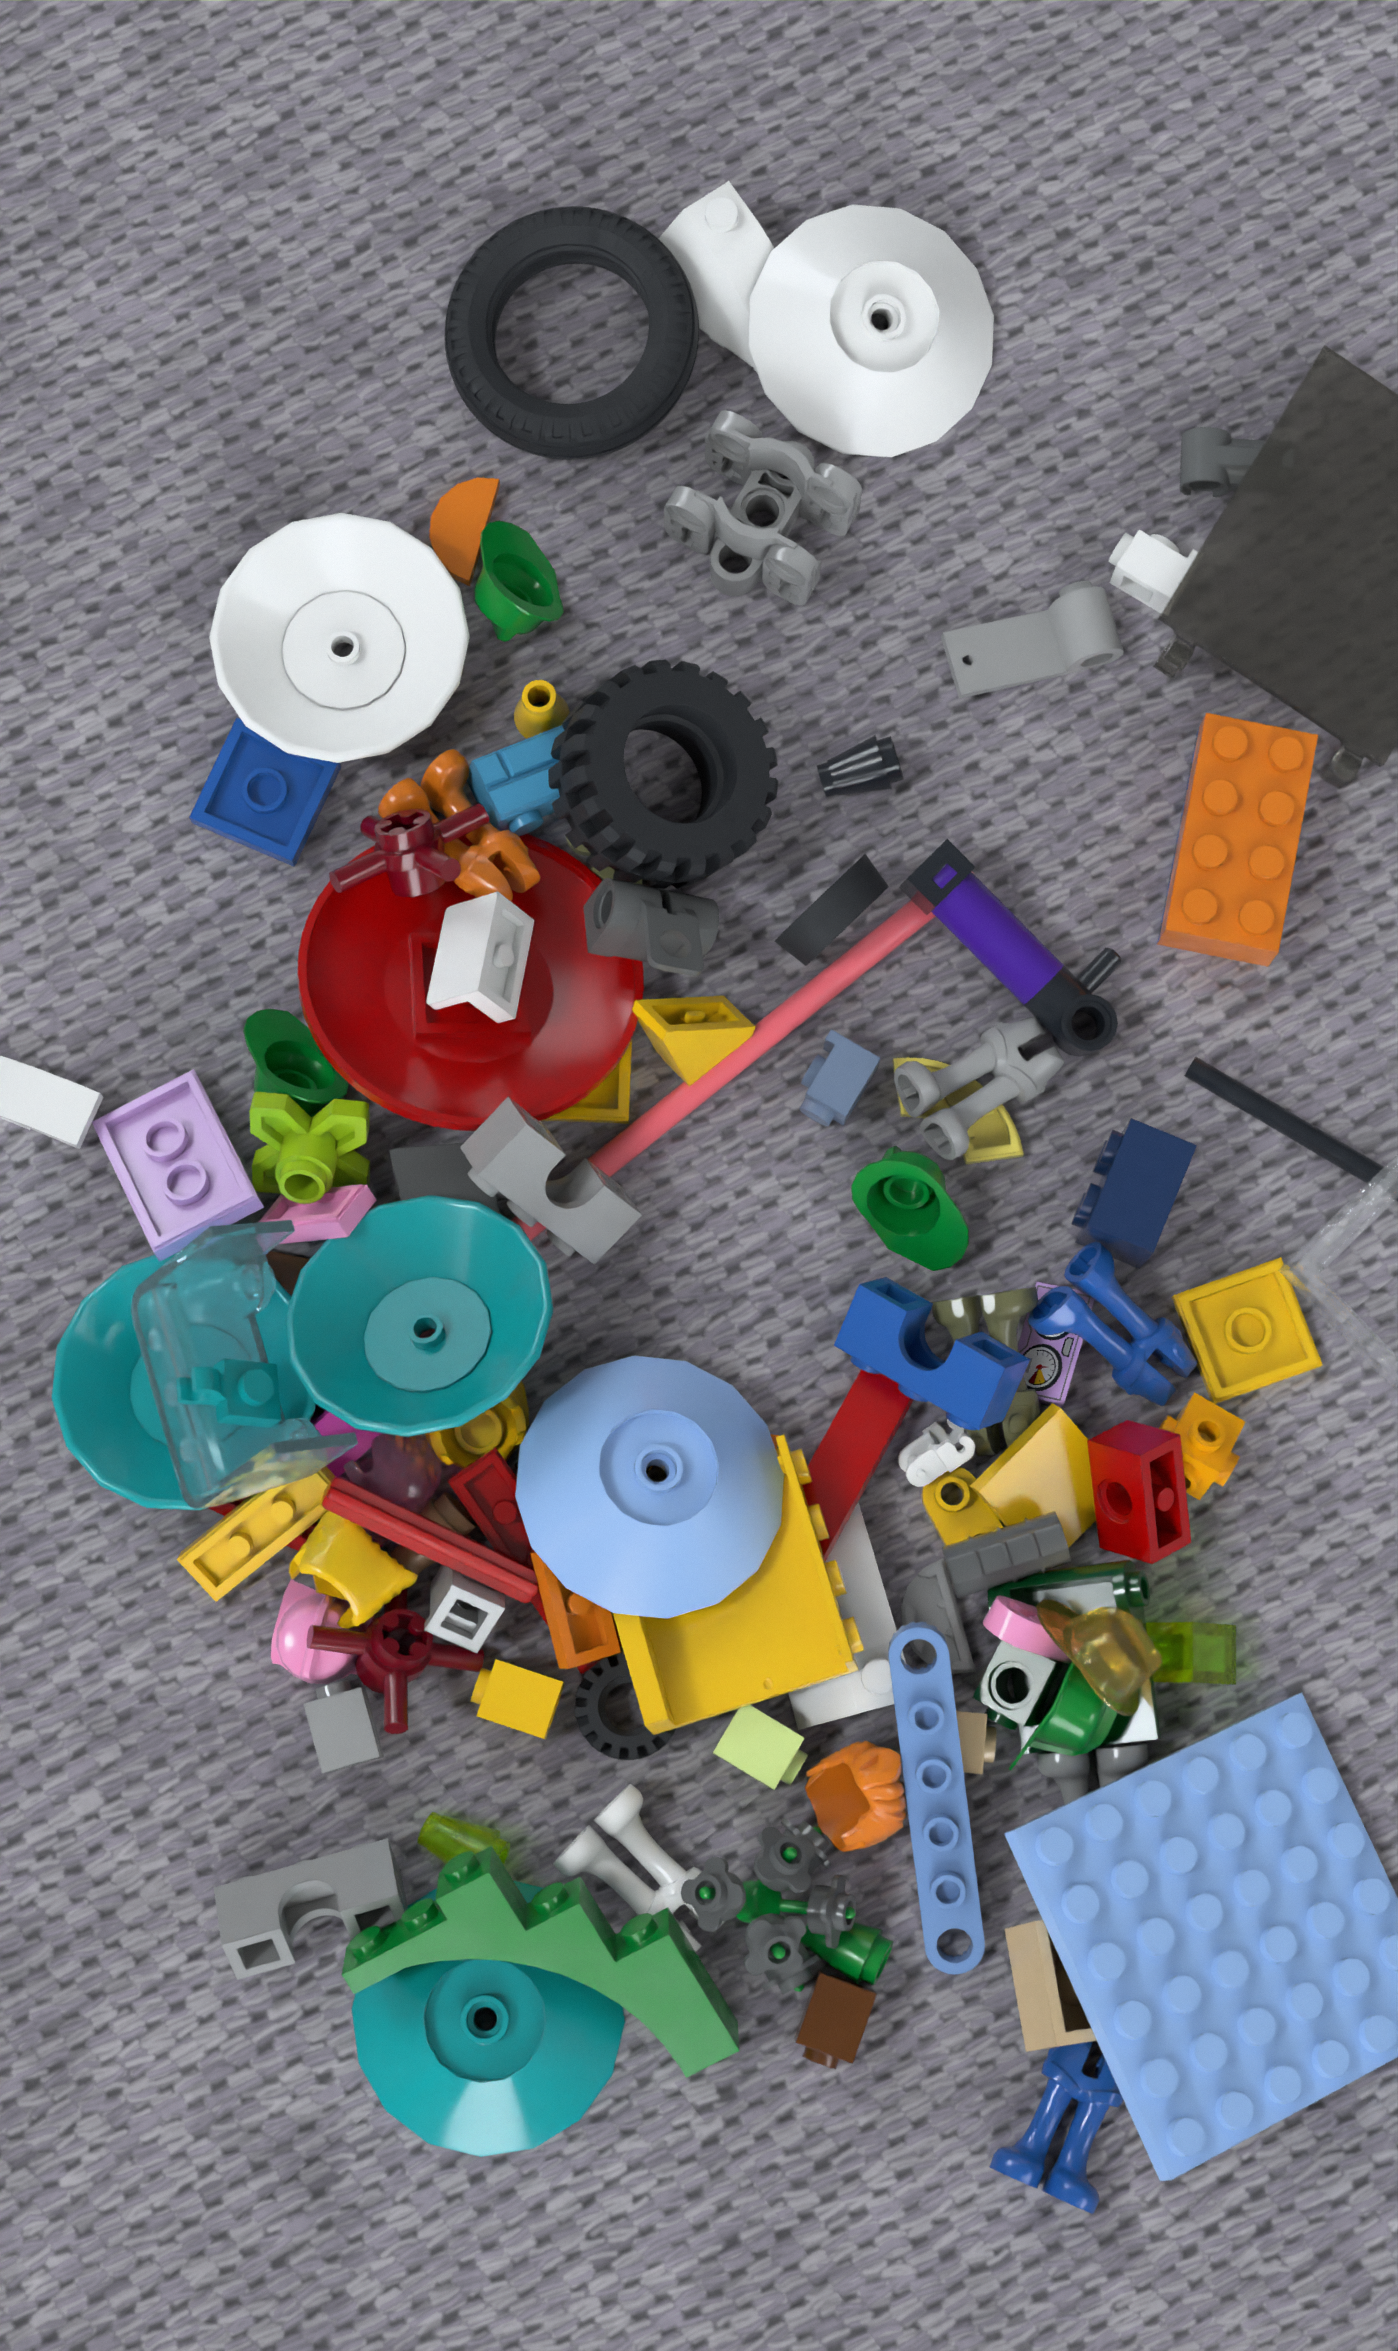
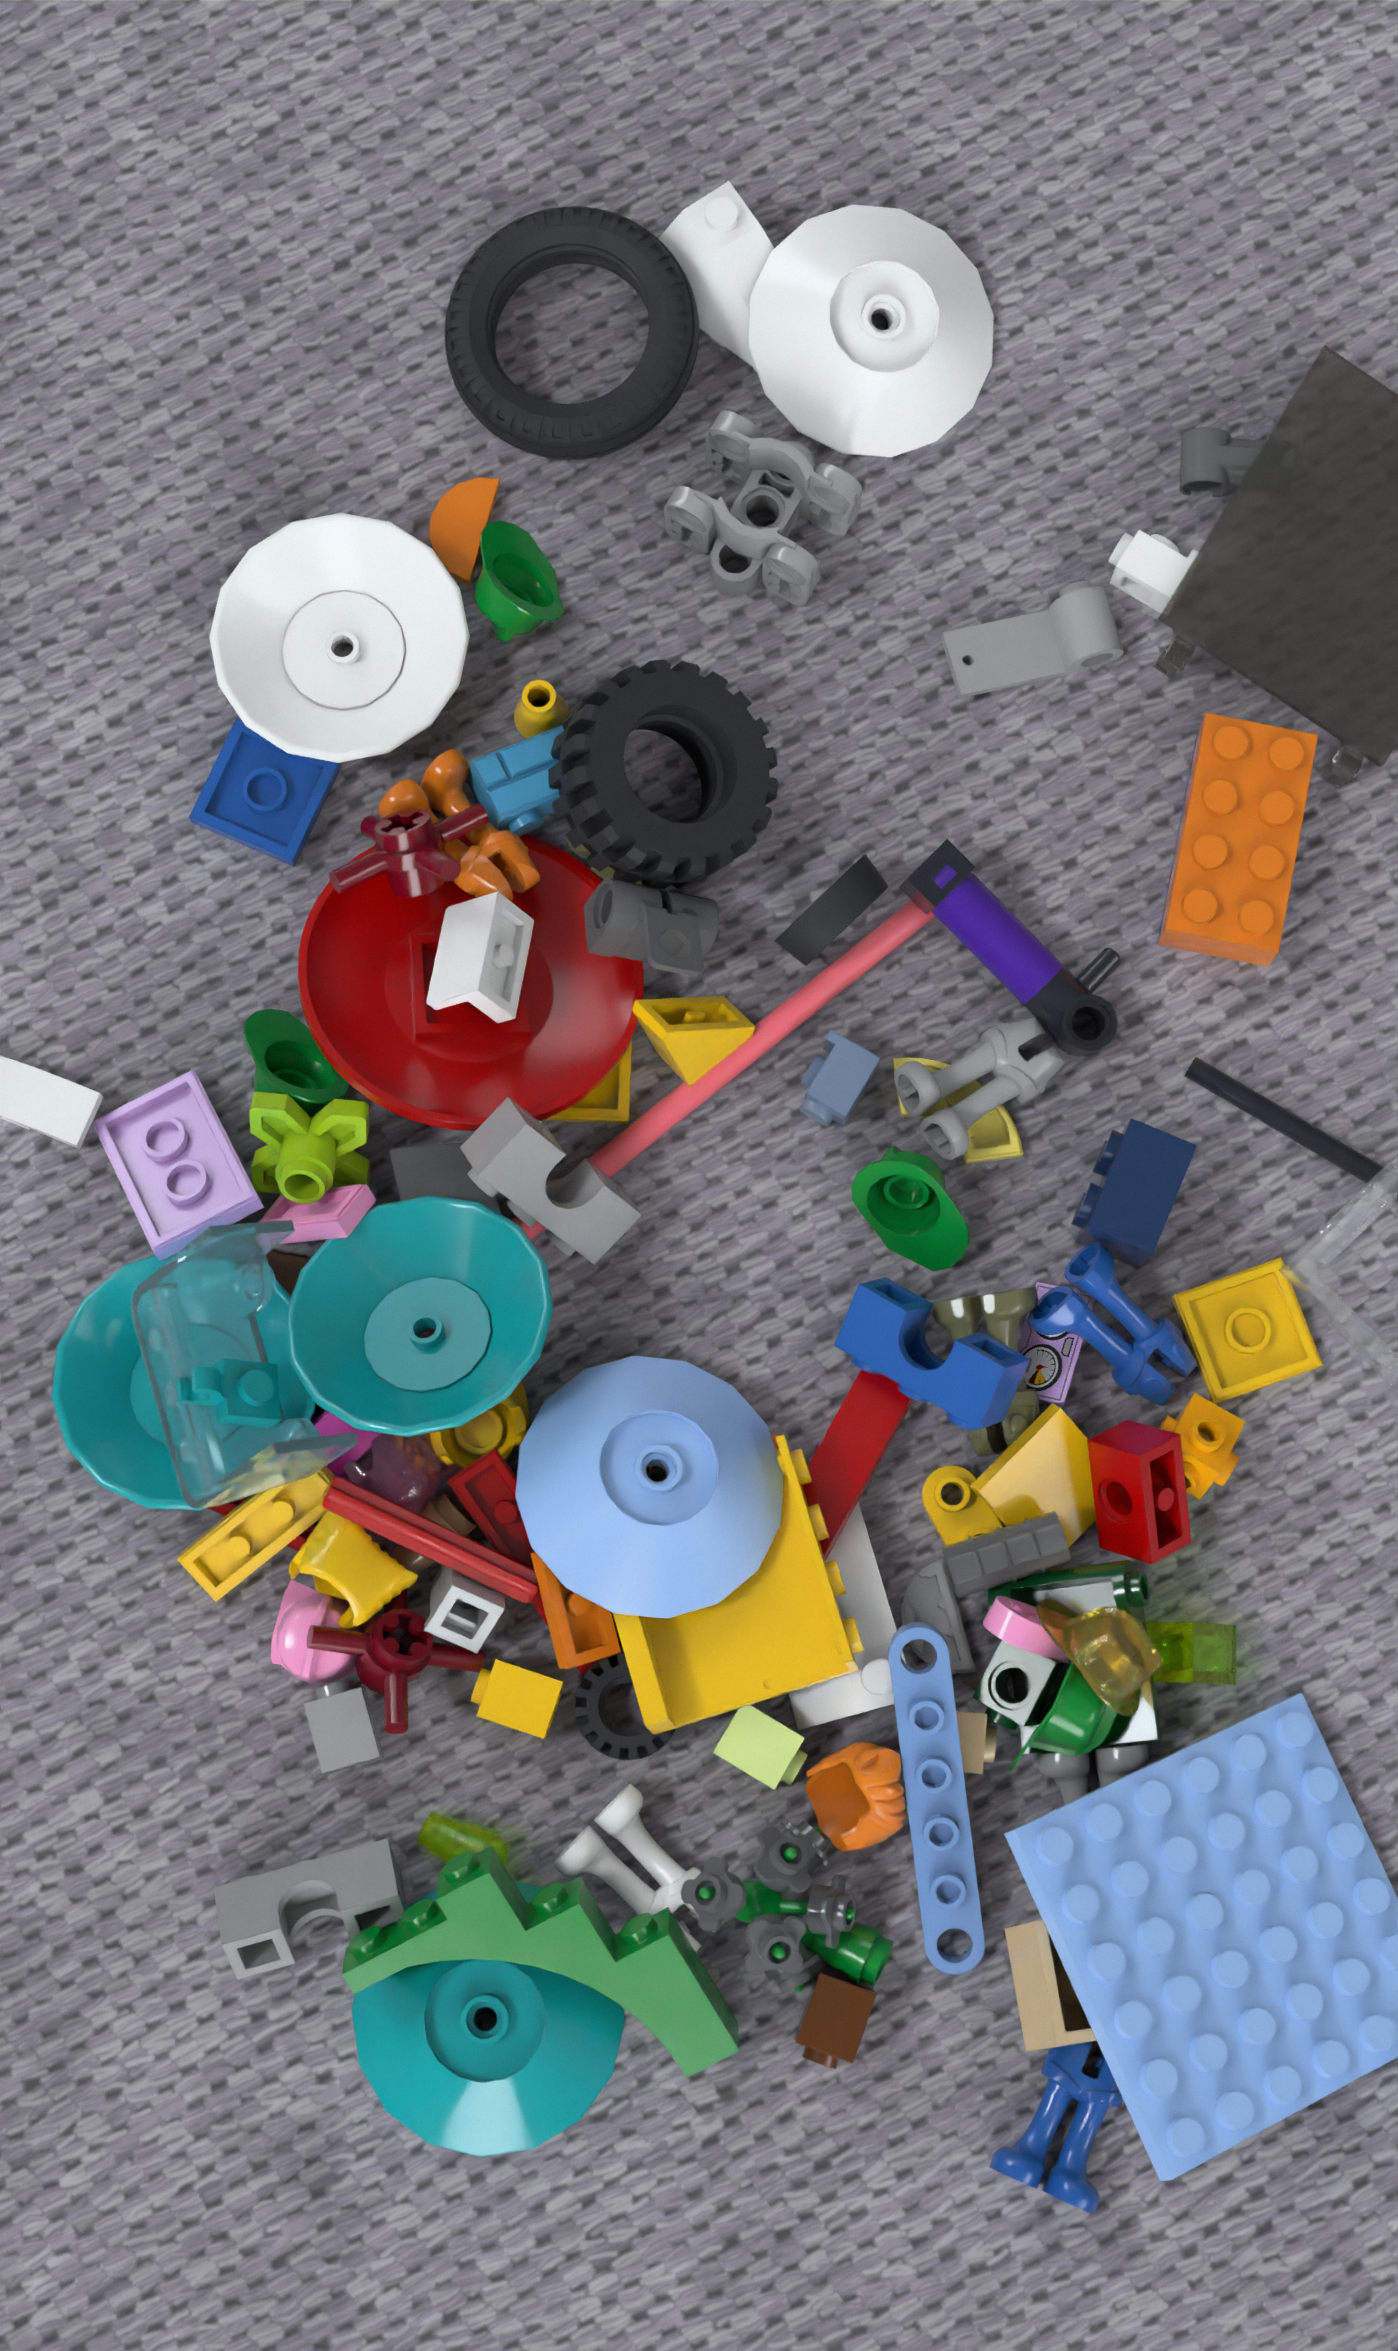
black cone [817,735,904,798] -> none
white piece [898,1419,975,1487] -> none

